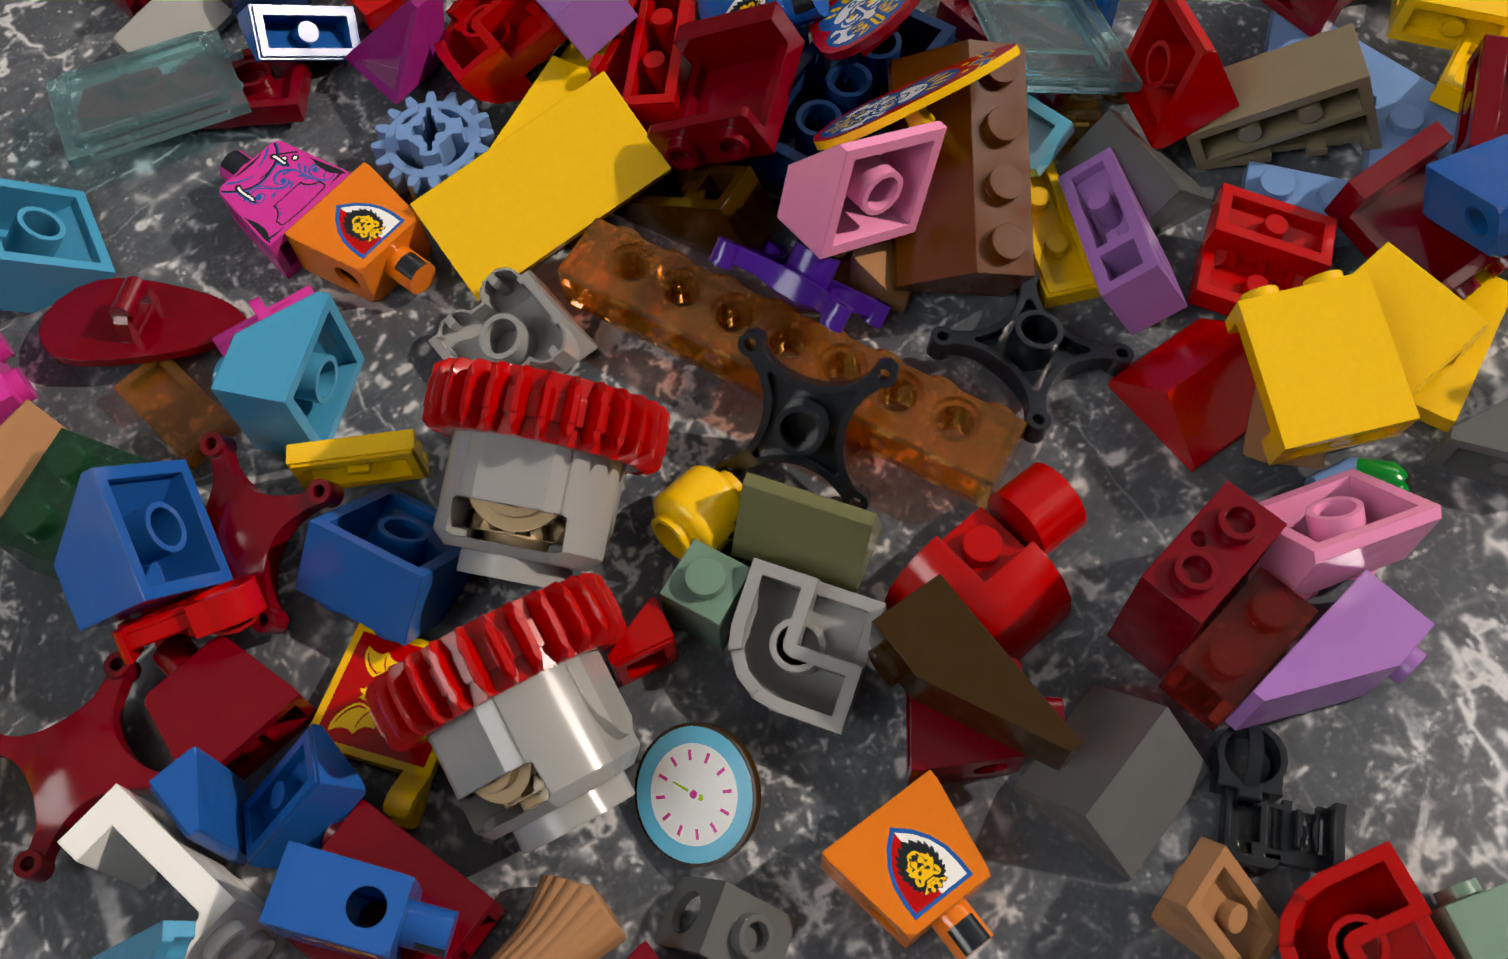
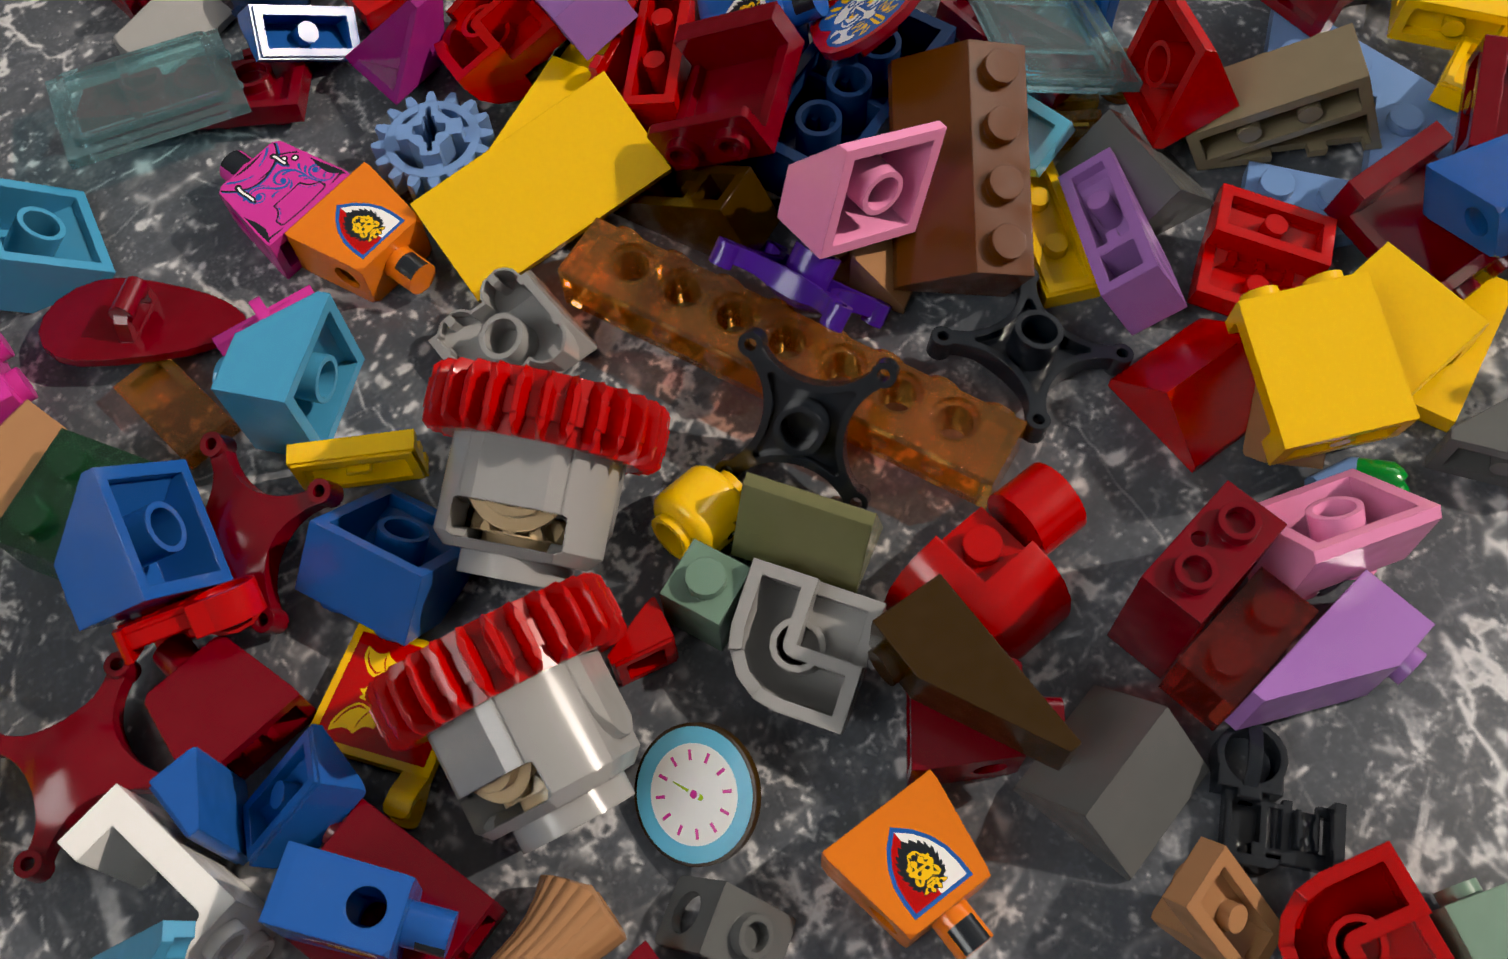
shield [812,43,1021,150] -> none

